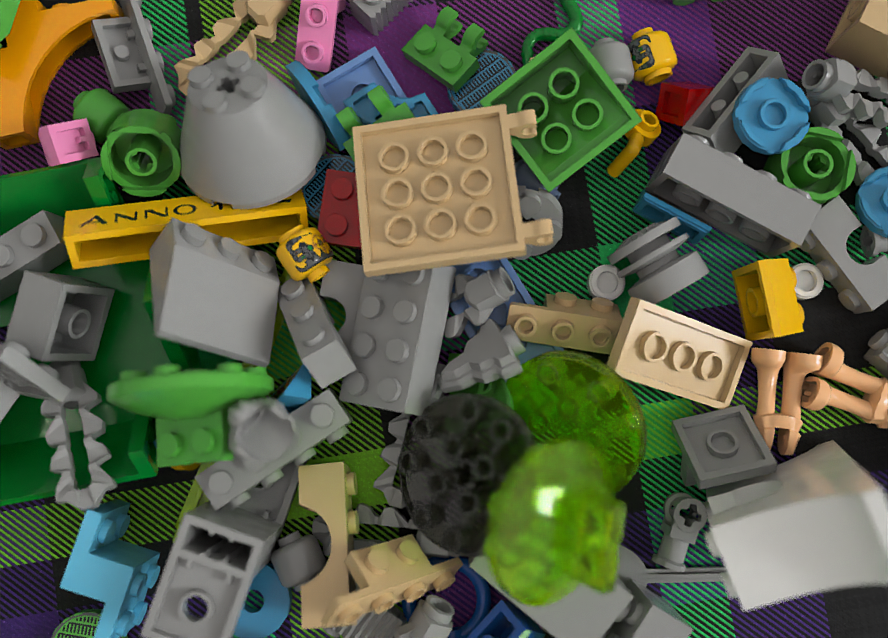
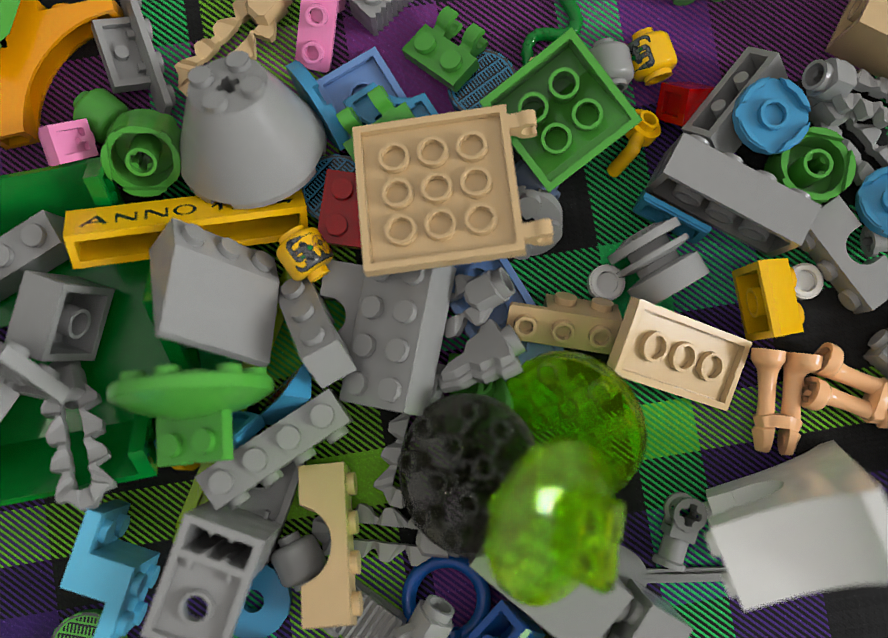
light grey hair [228,397,296,465] -> none
tan bracket [321,534,463,628] -> none
light grey bracket [671,404,777,490] -> none

